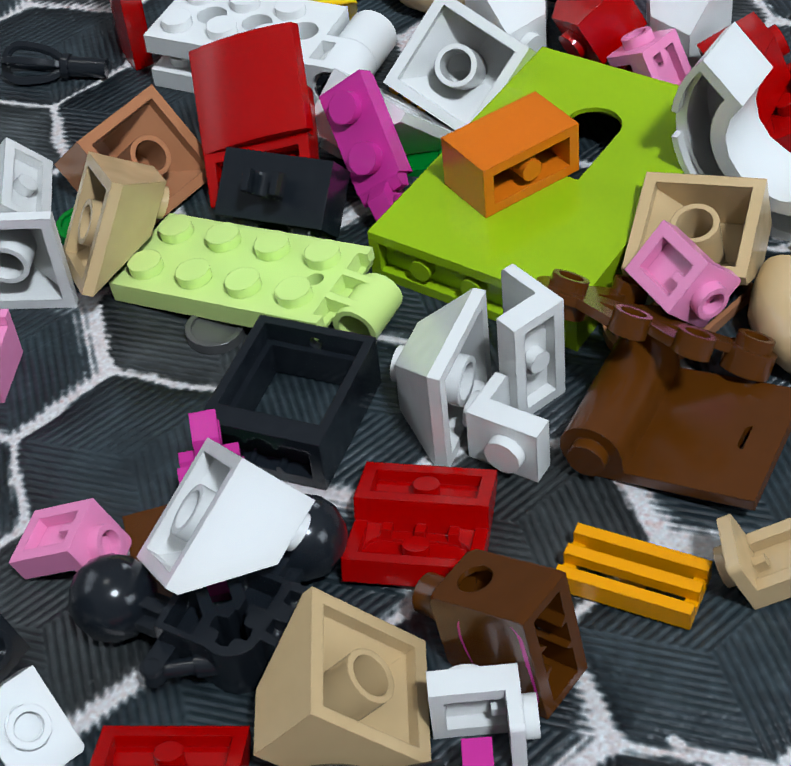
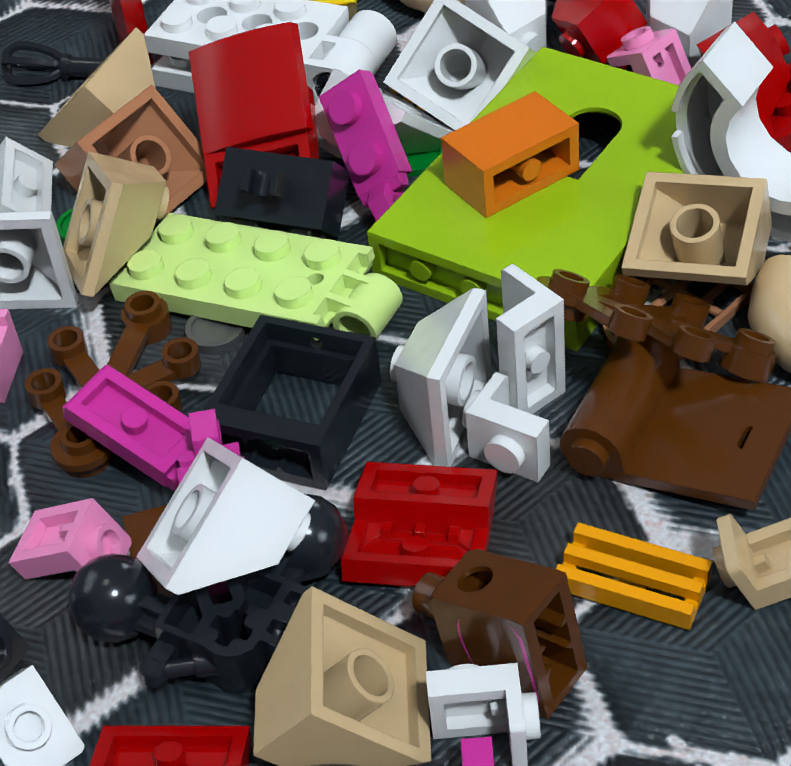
bright pink bracket [624,220,741,328] -> none
none -> reddish brown plant [24,291,202,478]
none -> tan slope [38,27,156,147]
none -> dark pink hinge [62,365,194,491]

